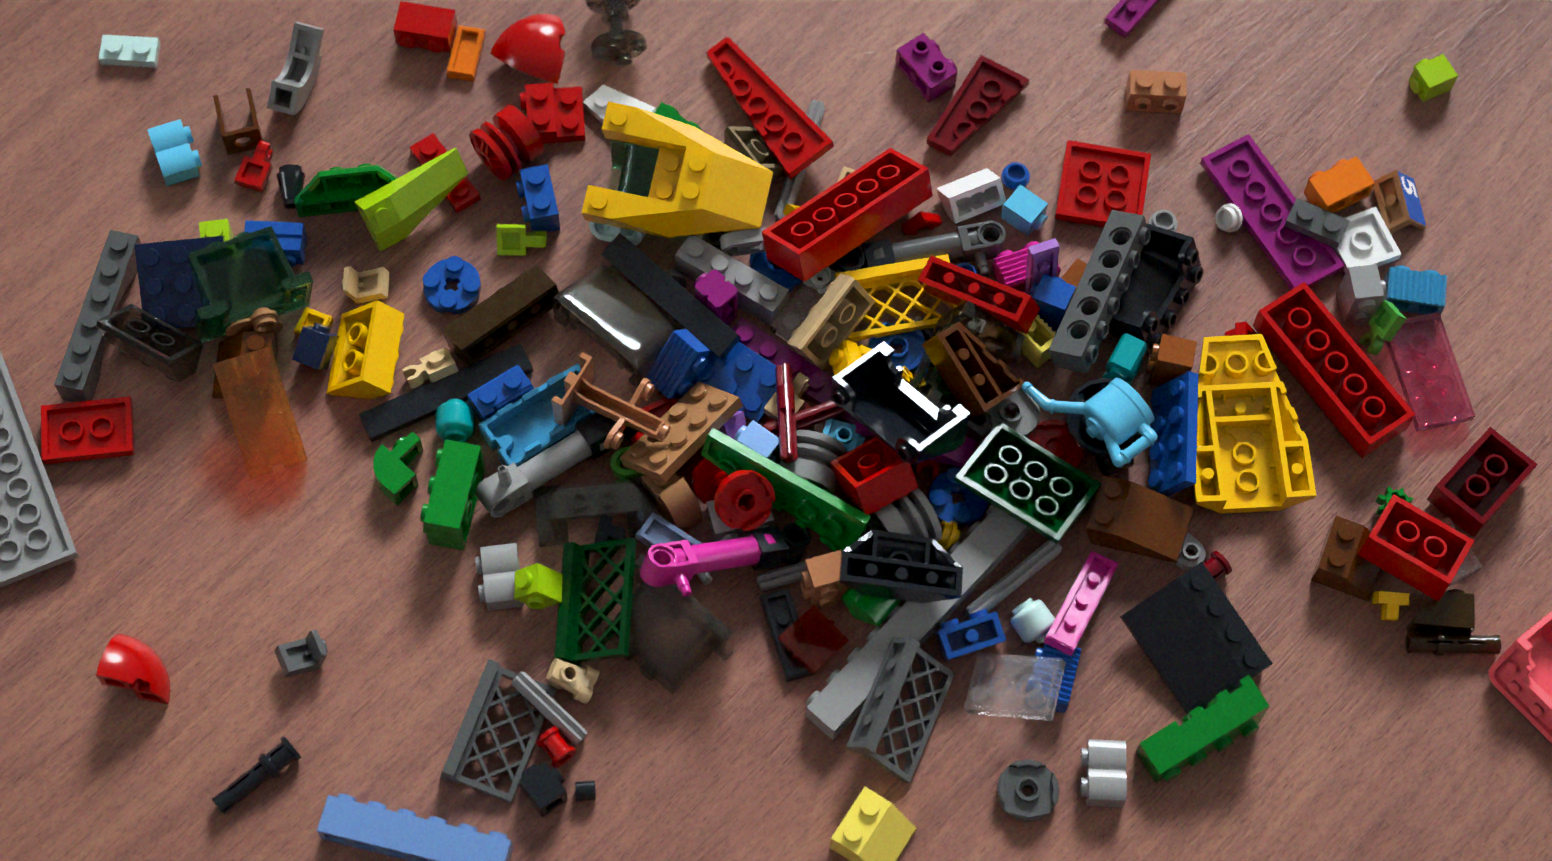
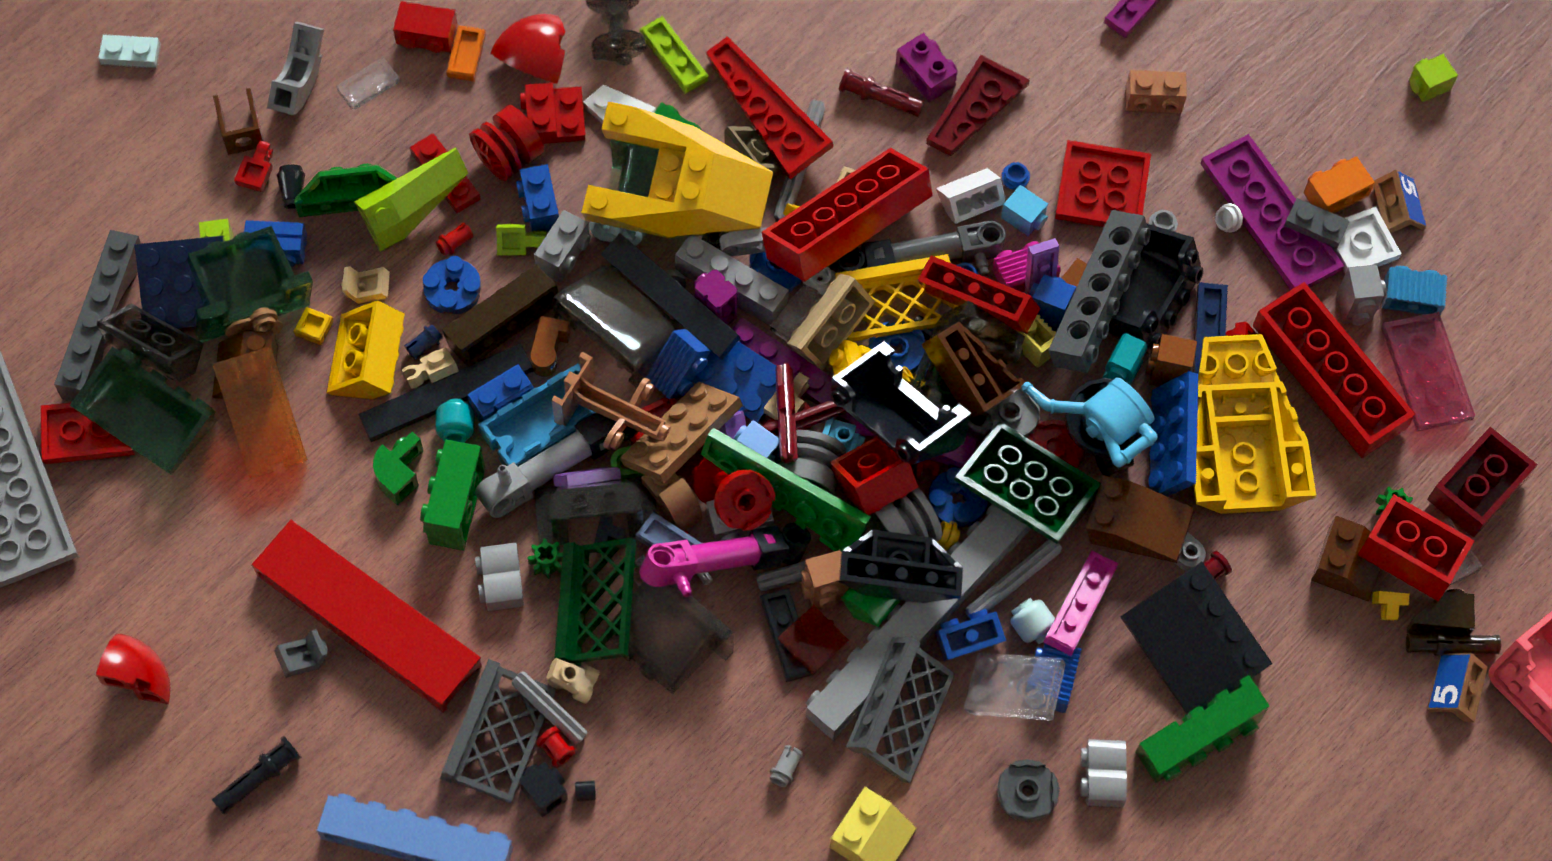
medium azure brick [147,119,202,186] -> none
dark blue brick [292,323,339,370] -> none
lime brick [514,563,562,610] -> none
red tile [901,211,942,235] -> none
bright green plate [1359,300,1407,355] -> none
none -> clear green windscreen [70,346,218,475]
none -> red tile [251,519,482,713]
none -> clear plate [336,57,400,111]
none -> dark blue pin [404,324,443,360]
none -> red pin [435,222,474,256]
none -> green gear [527,538,563,579]
none -> dark orange leg [531,316,571,377]
none -> light grey brick [534,210,591,283]
none -> medium lavender tile [553,467,621,487]
none -> lime tile [639,16,709,94]
none -> light grey pin [770,745,803,787]
none -> dark red pin [838,67,924,117]
none -> dark blue plate [1193,282,1228,374]
none -> panel [1427,653,1487,722]

